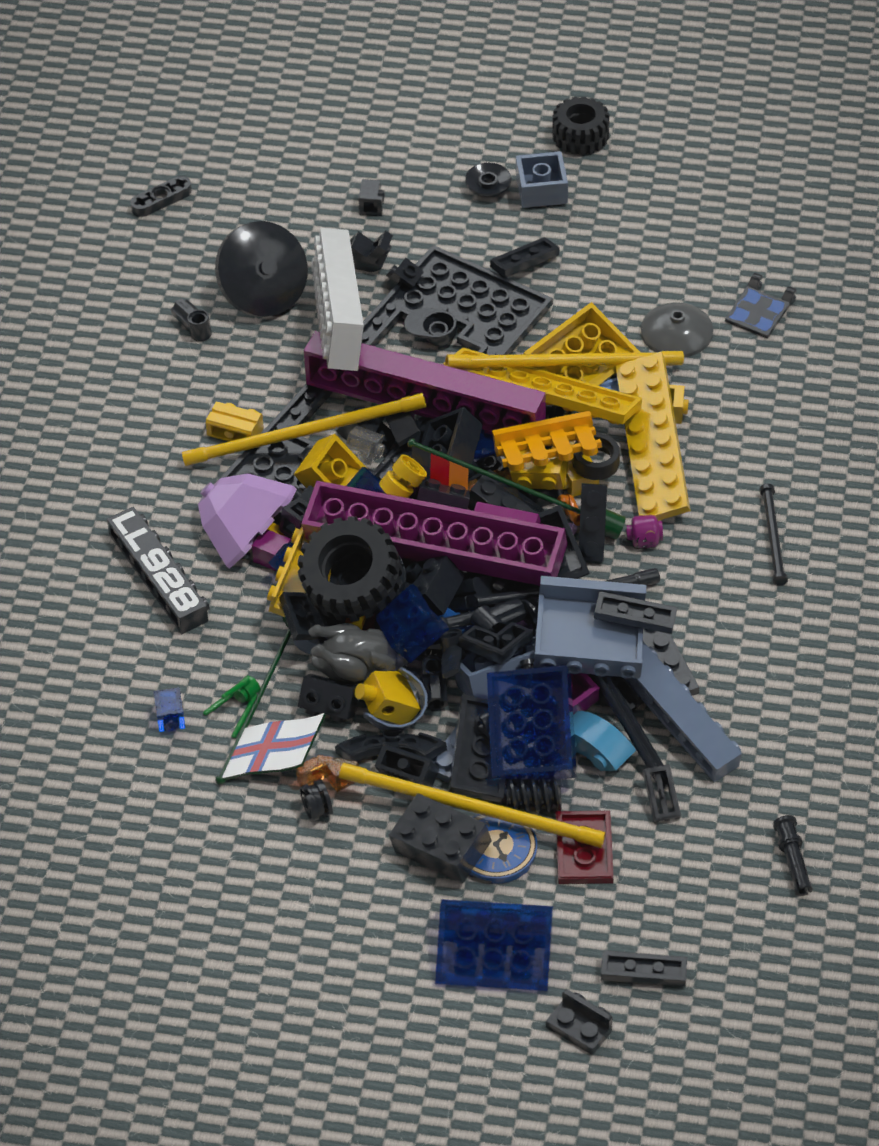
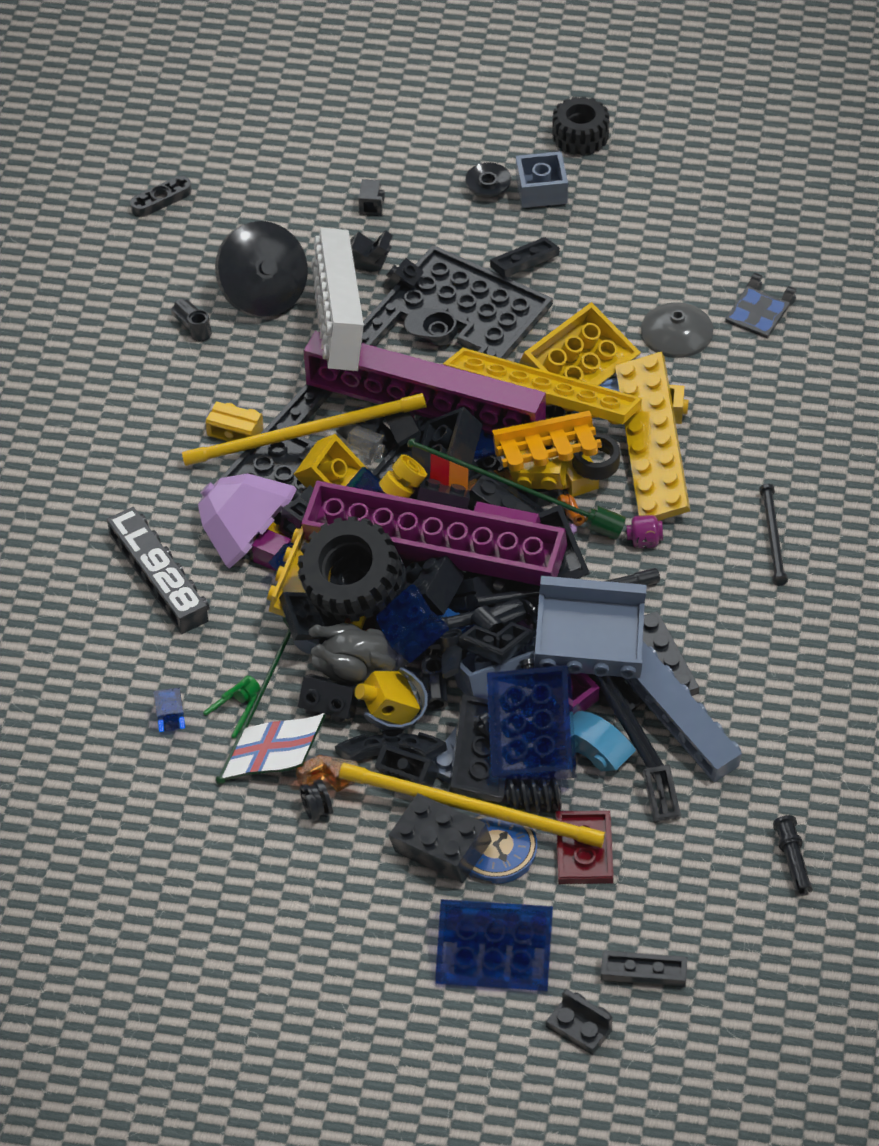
yellow piece [445,351,684,369] -> none
black plate [579,483,608,562] -> none
black plate [594,591,678,634] -> none

